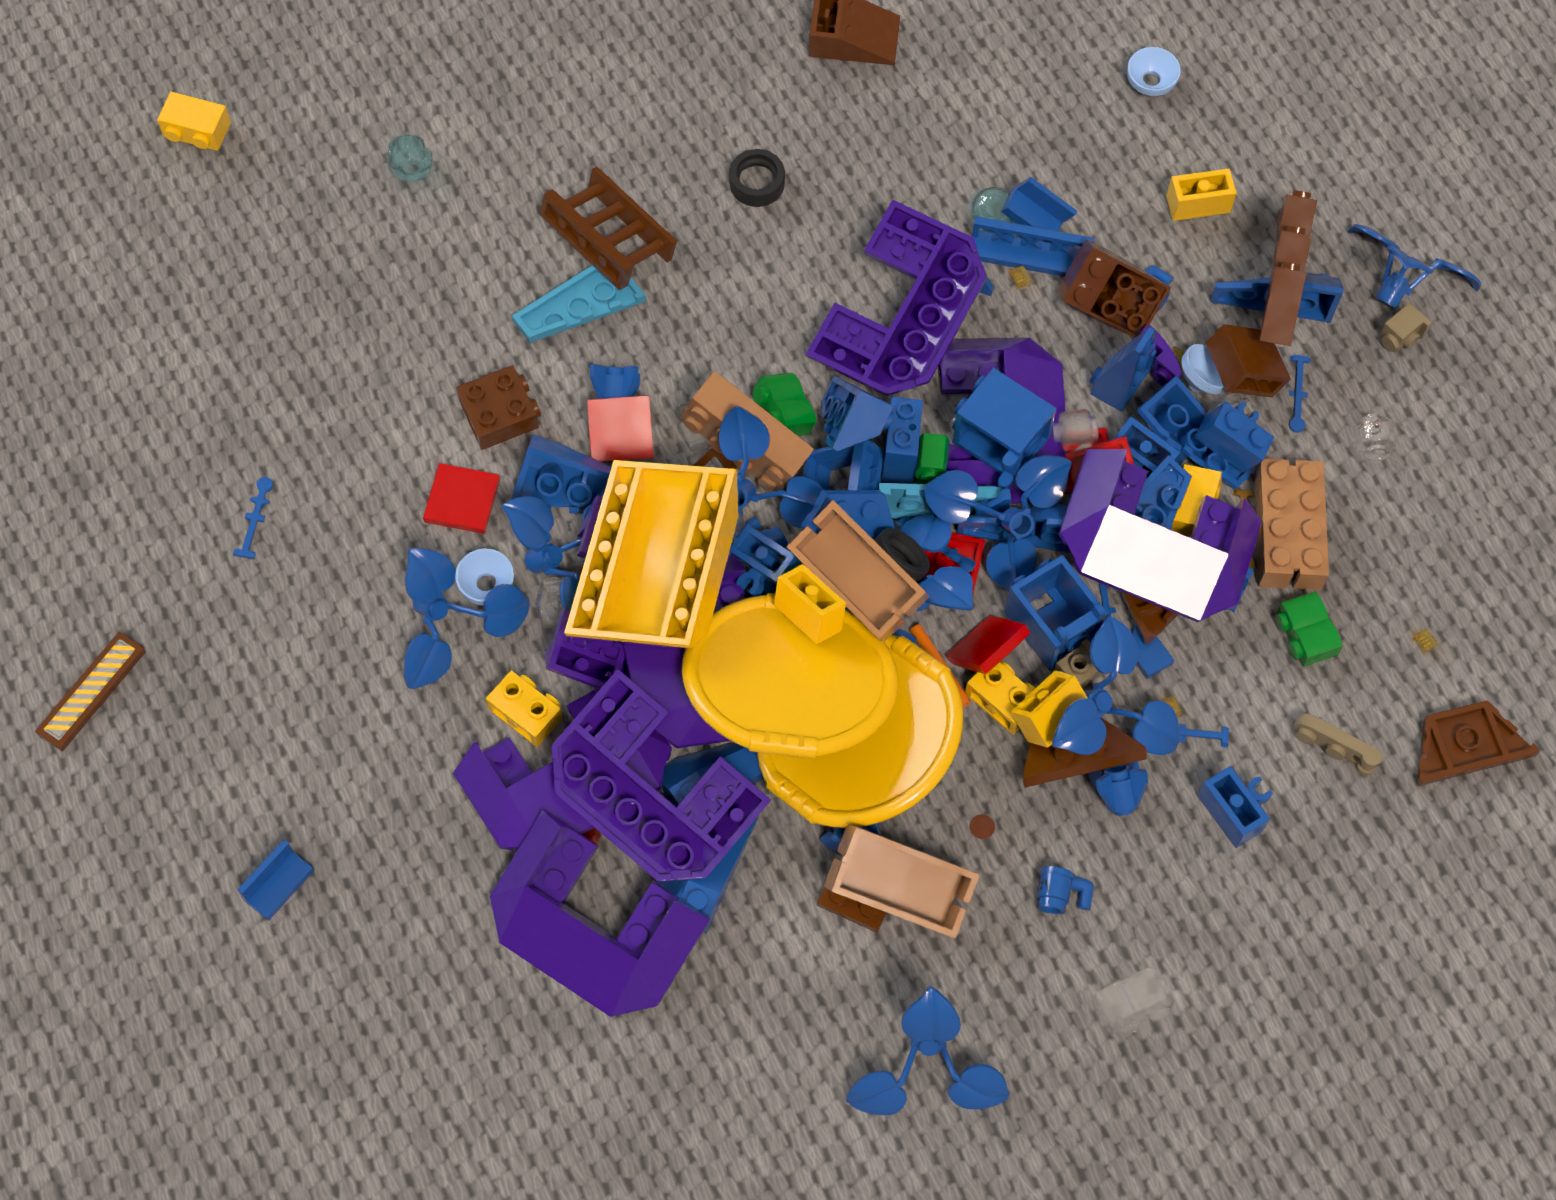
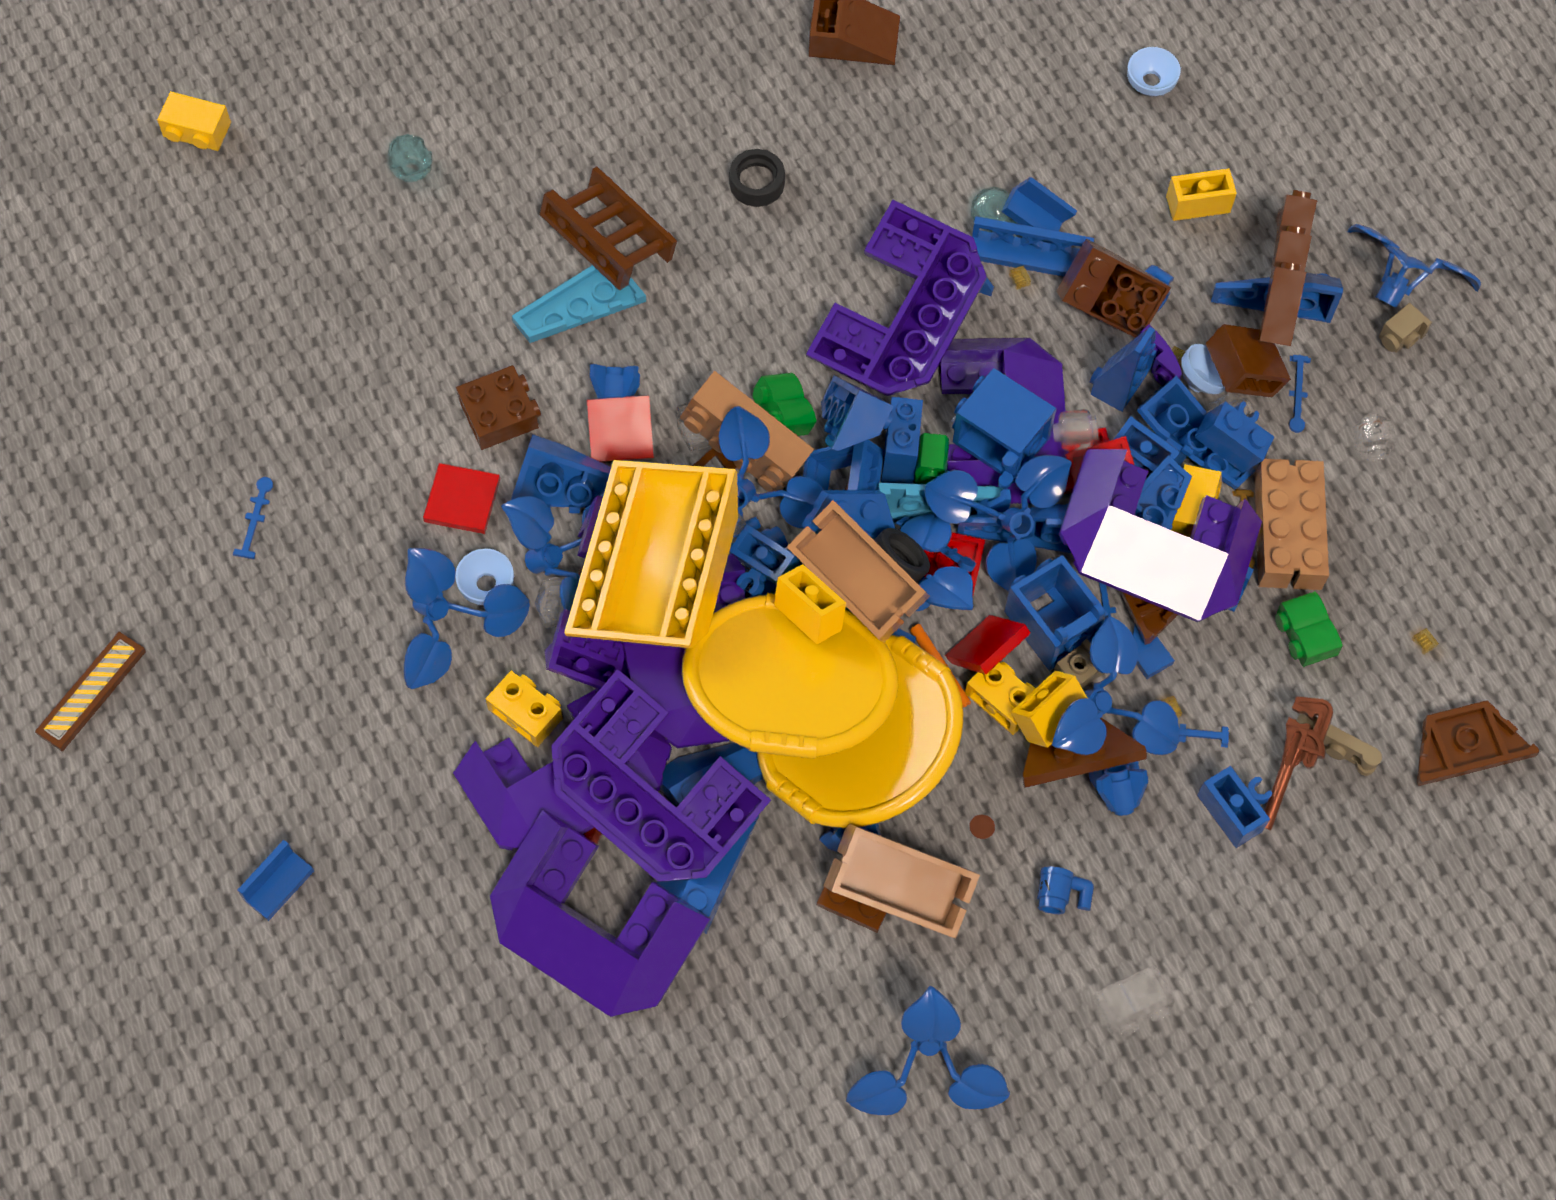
none -> copper piece [1264,697,1333,831]

